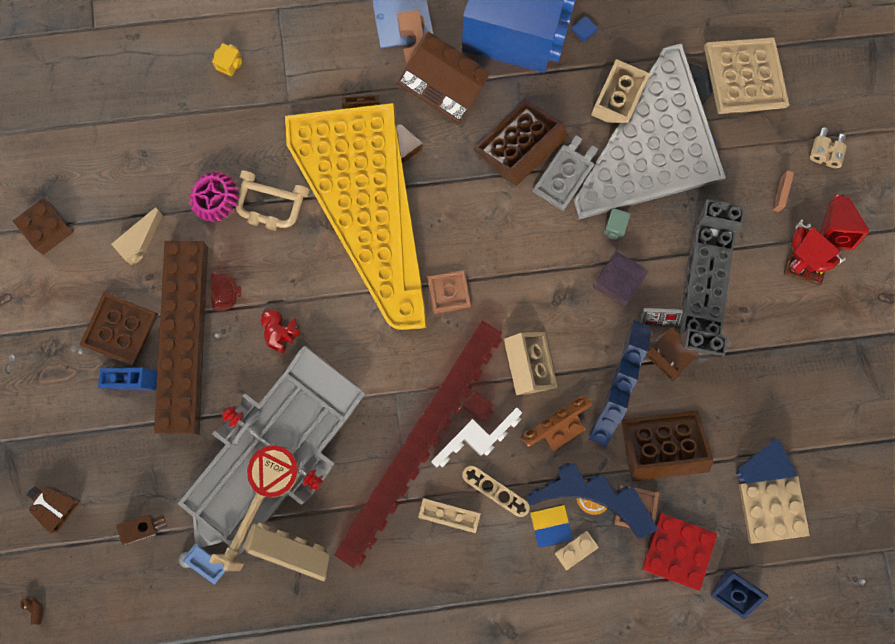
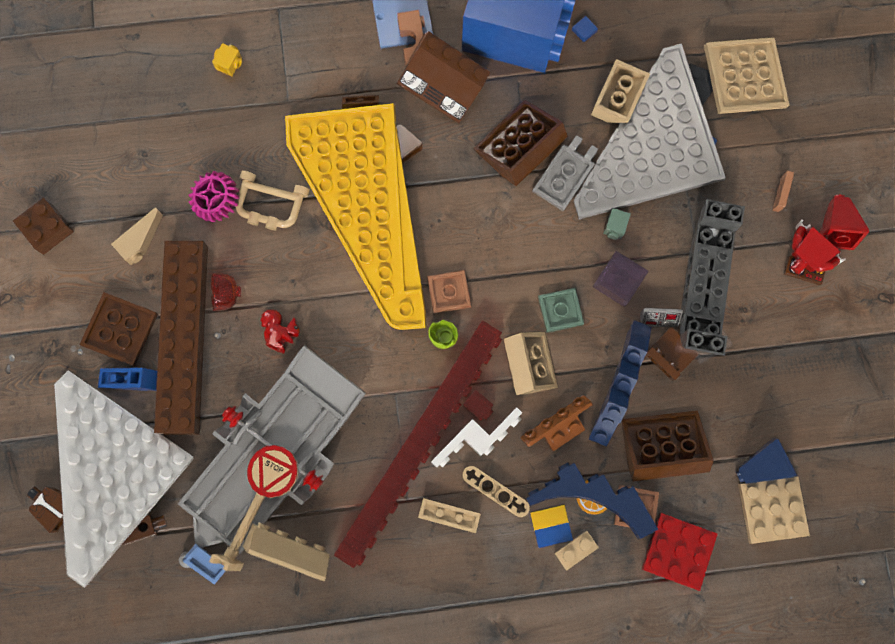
reddish brown arm [20,597,42,625] -> none
dark blue slope [710,570,768,619] -> none
tan piece [810,128,847,168] -> none
none -> white plate [54,371,193,588]
none -> lime hair [428,320,458,349]
none -> sand green tile [538,288,584,333]

